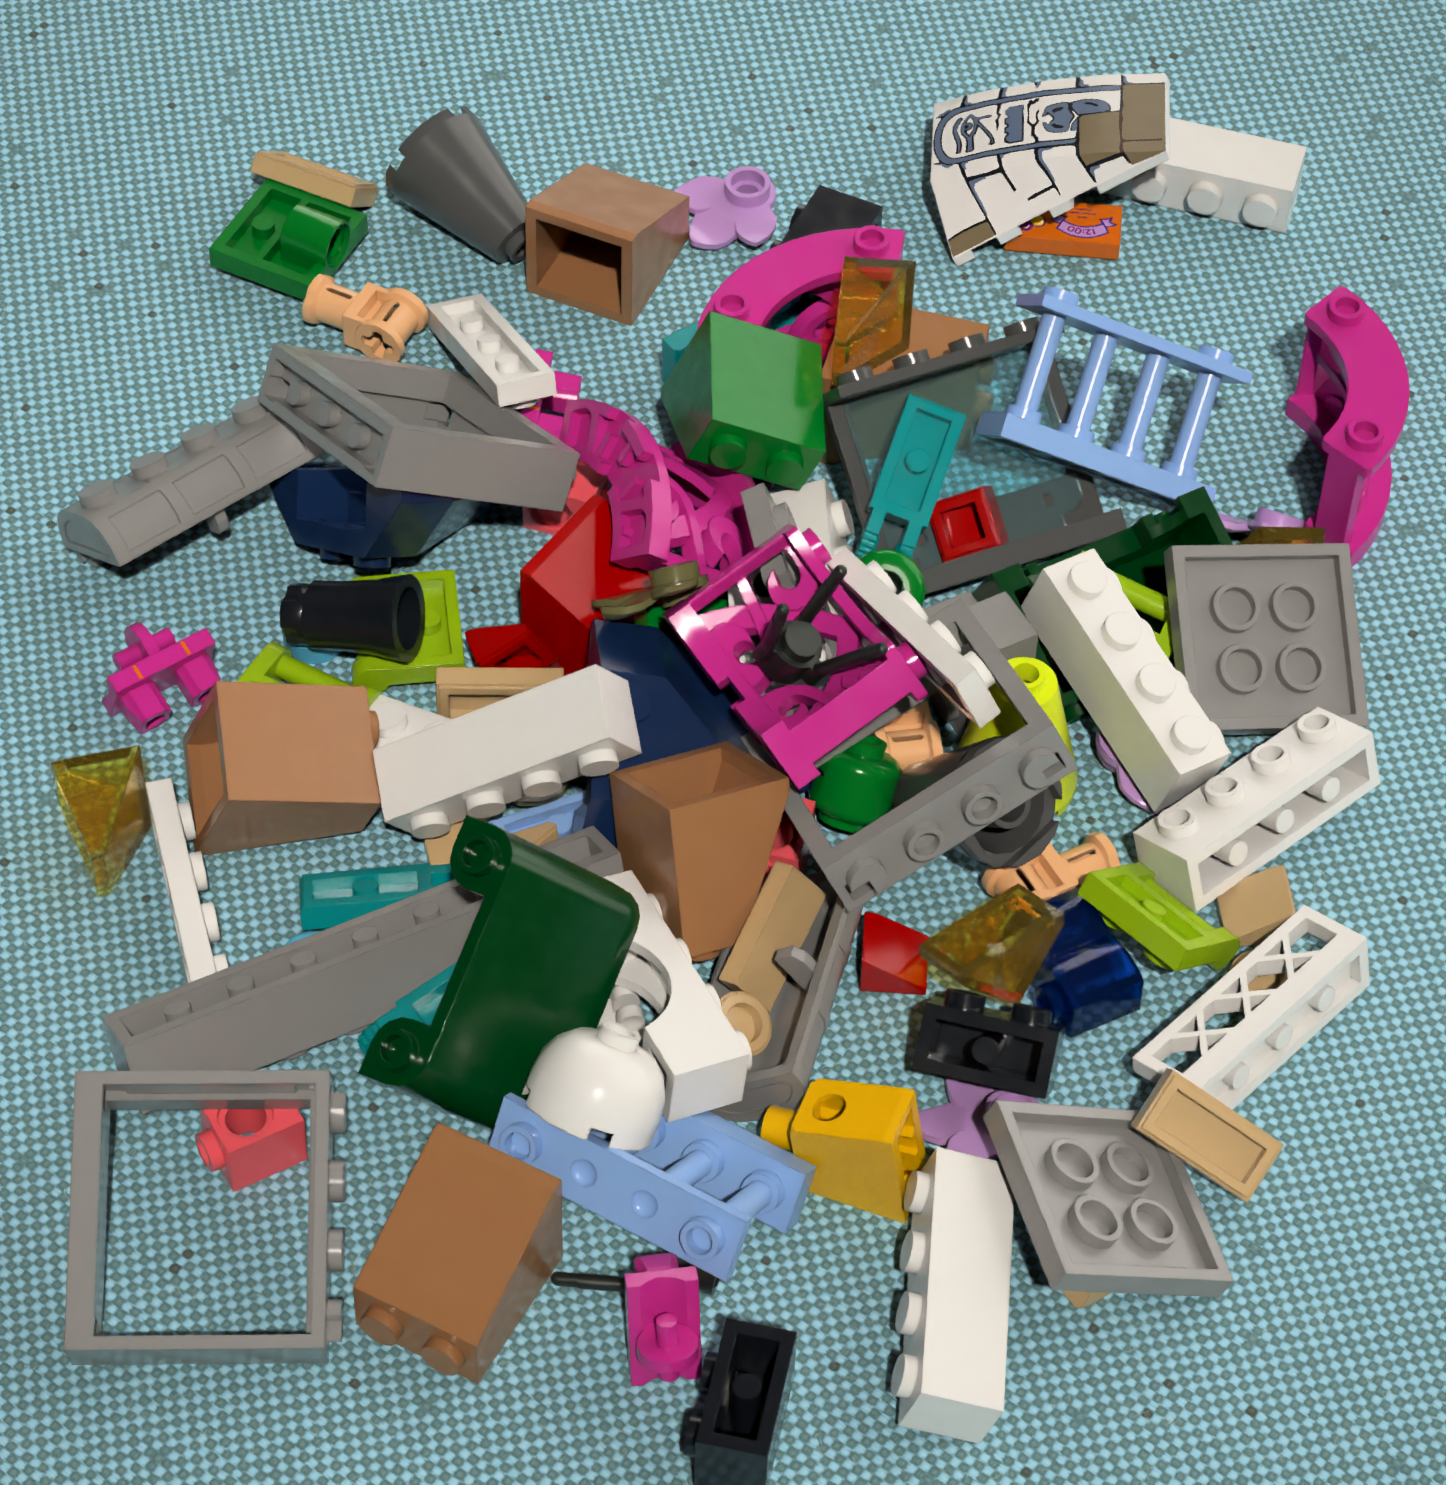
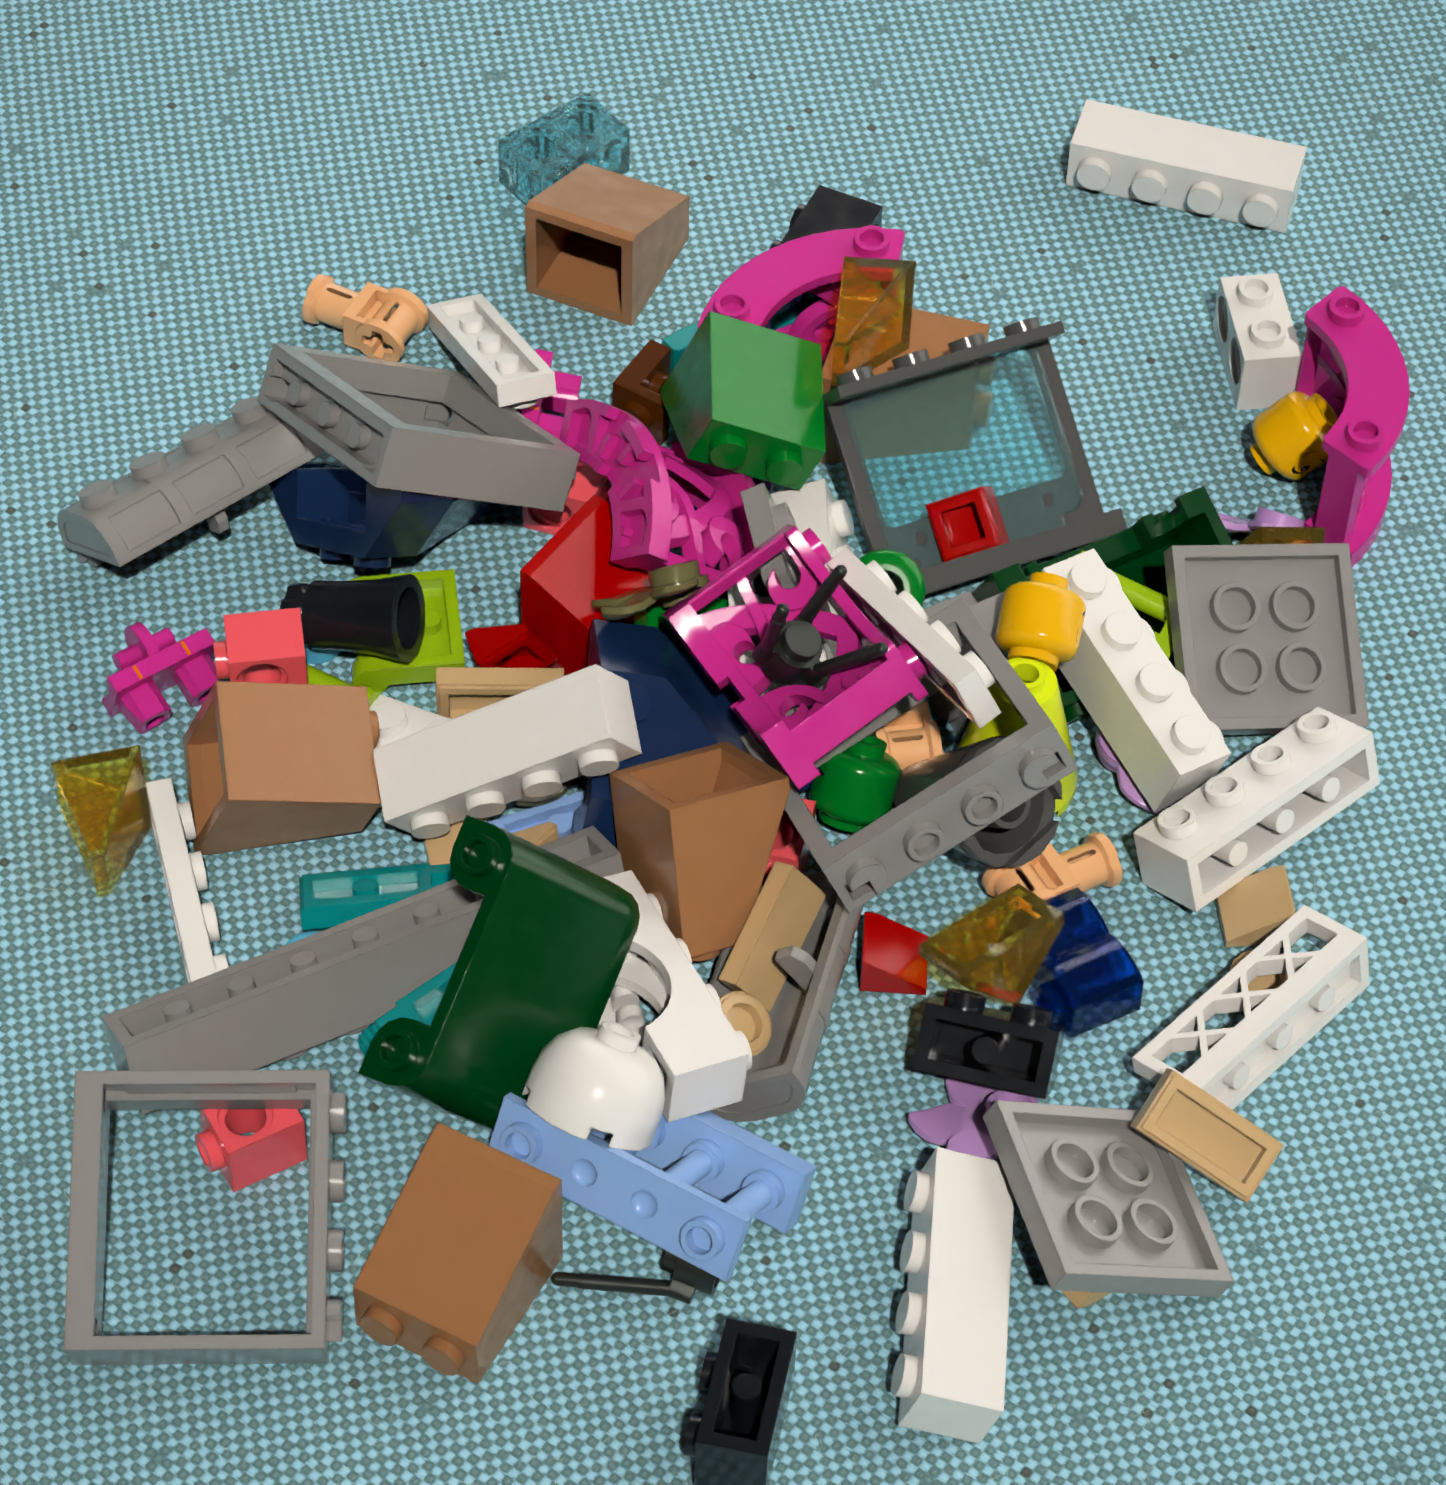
green plate [209,178,368,300] -> none
tan tile [250,151,379,207] -> none
dark grey cone [386,106,528,263] -> none
dark pink hips [624,1253,702,1386] -> none
lavender plate [674,166,777,250] -> none
yellow torso [761,1078,927,1223] -> none
teal hinge [854,393,967,558] -> none
wedge [930,73,1170,267] -> none
light blue fence [975,286,1253,507] -> none
orange tile [1004,202,1122,260] -> none
lime plate [1077,862,1240,972] -> none
none -> coral brick [213,607,308,684]
none -> clear light blue brick [498,93,630,206]
none -> reddish brown bracket [612,339,671,445]
none -> yellow head [995,572,1086,672]
none -> white brick [1212,273,1302,411]
none -> yellow head [1250,391,1339,480]

